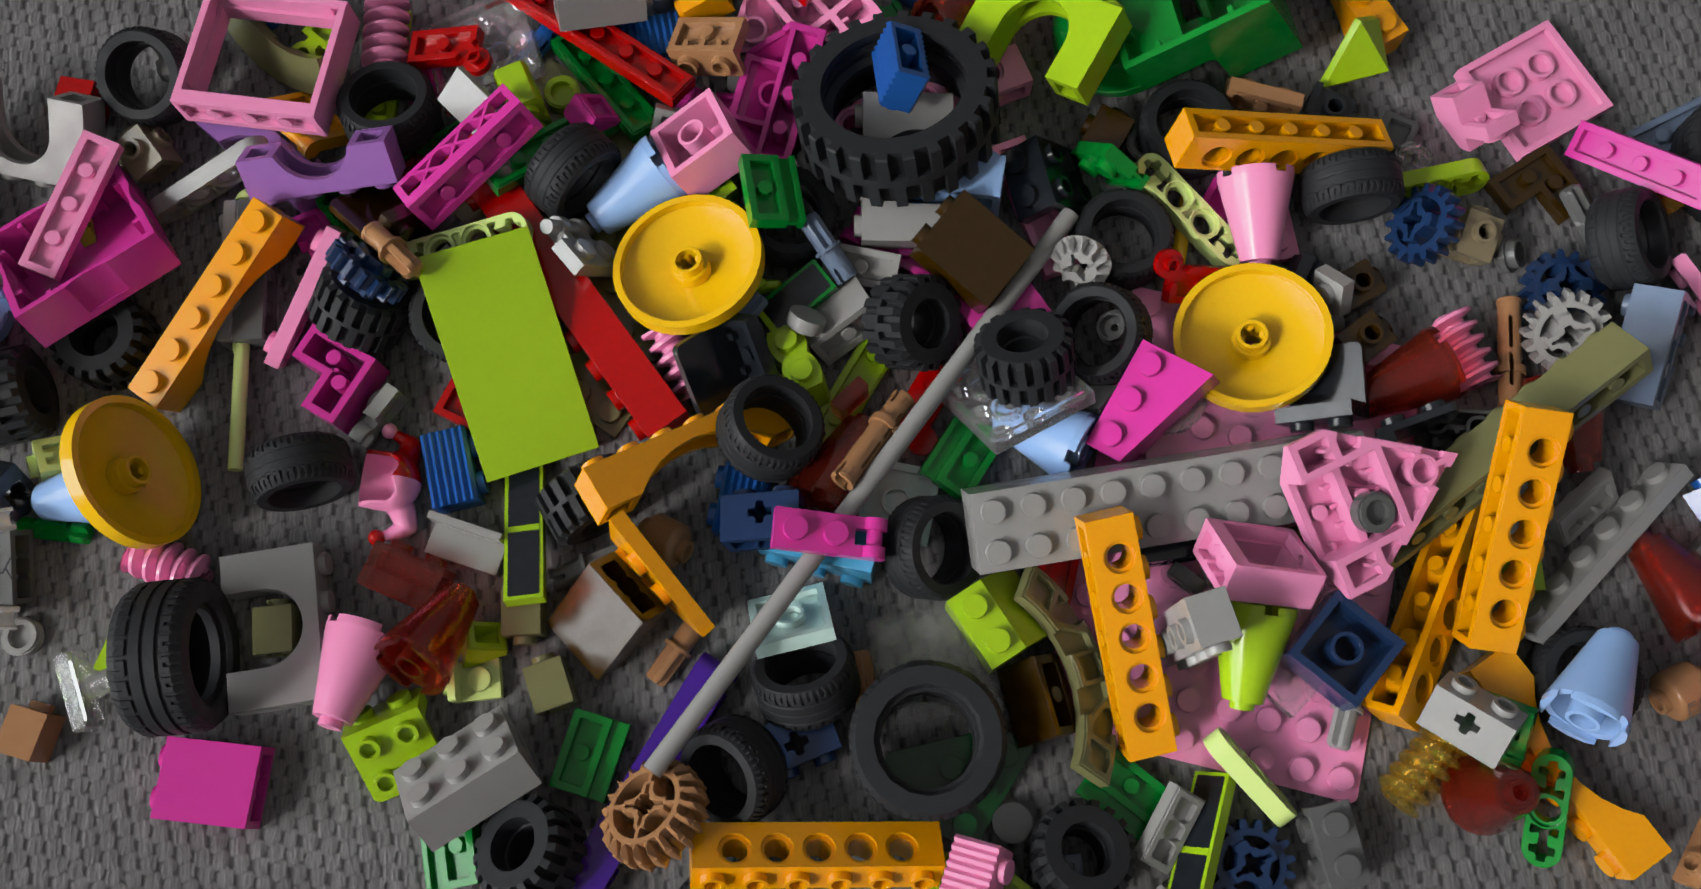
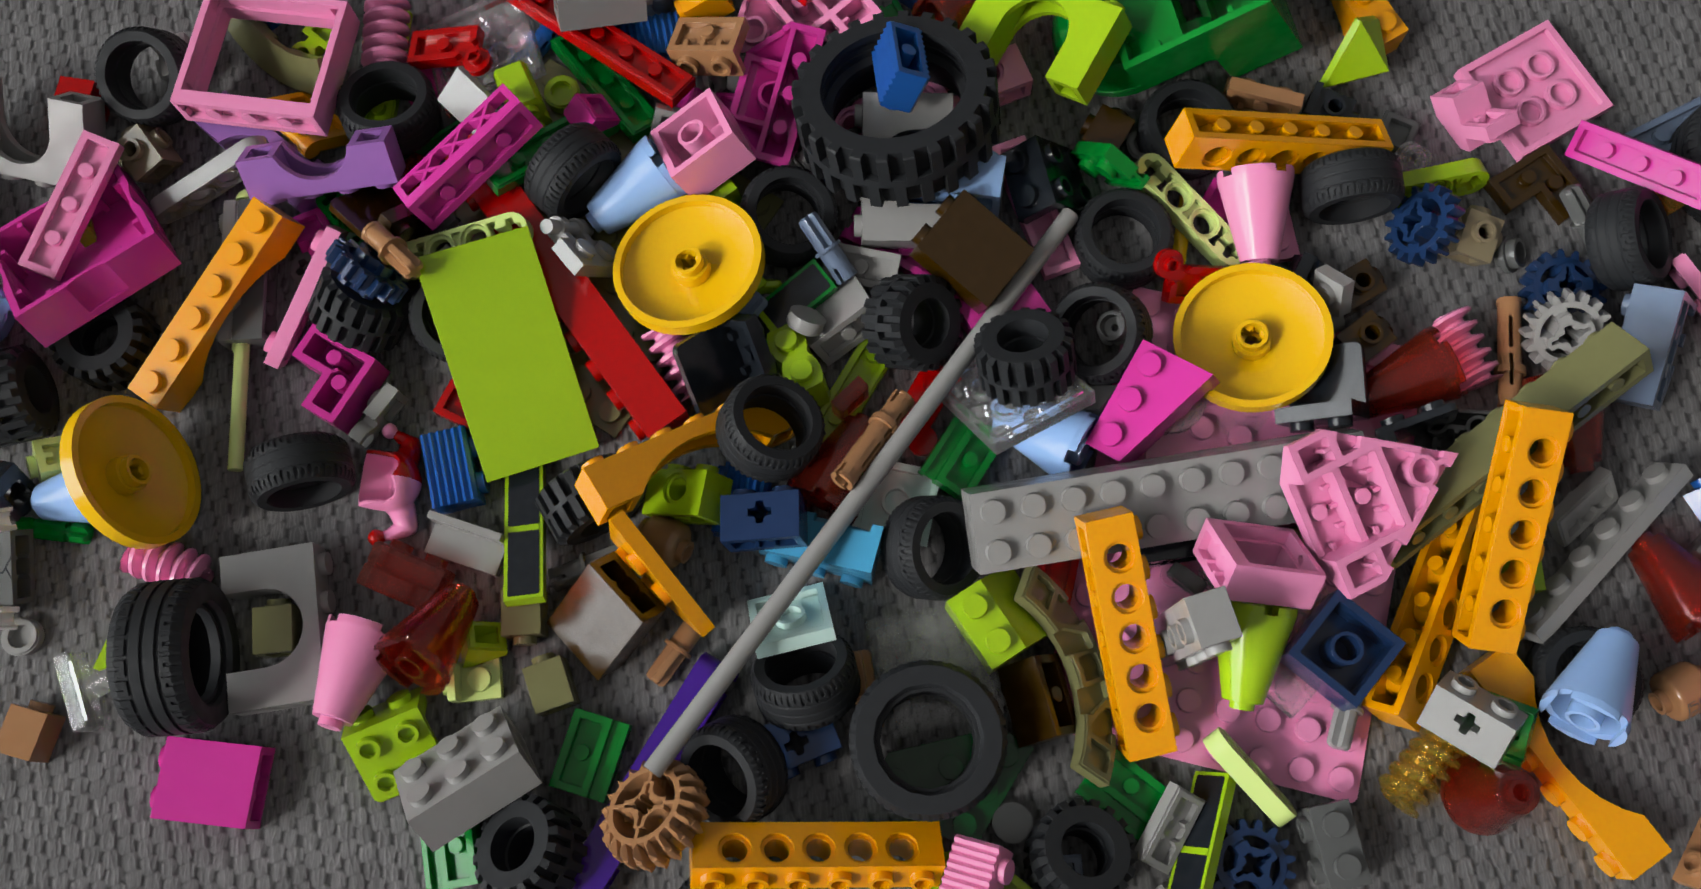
green plate [738,154,807,229] -> none
dark pink plate [770,506,888,562] -> none
light grey gear [1050,235,1112,287] -> none
dark grey tile [1350,491,1396,533] -> none
green beam [1521,748,1575,868] -> none
none -> lime brick [642,464,733,525]

